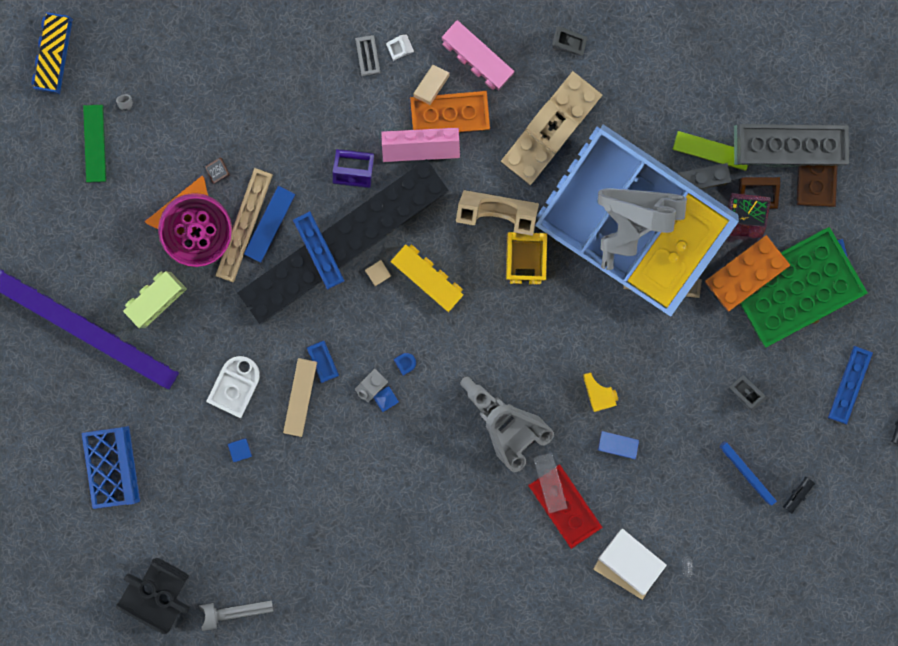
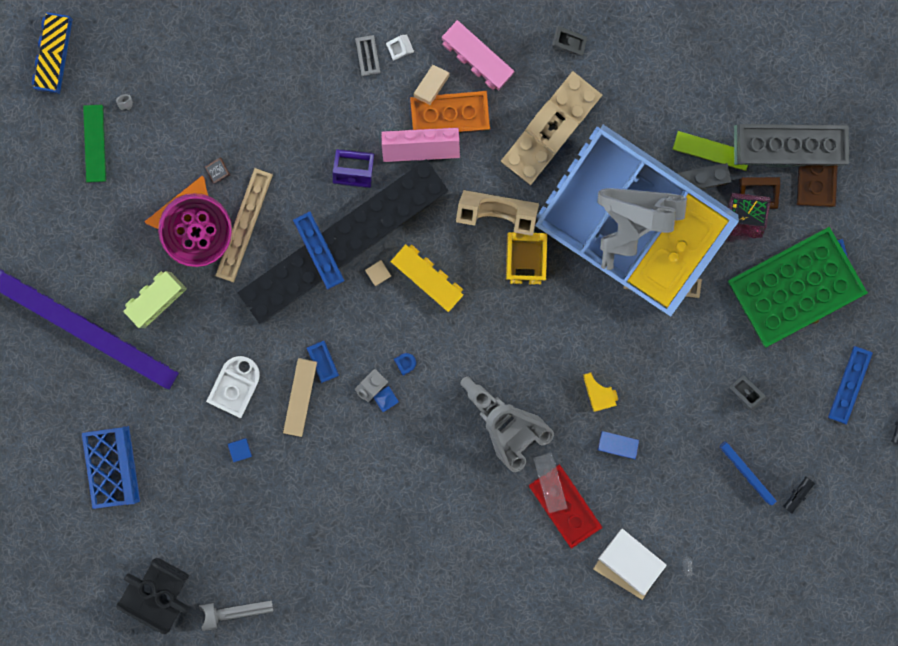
blue tile [244,186,296,263] -> none
orange plate [705,235,790,312] -> none

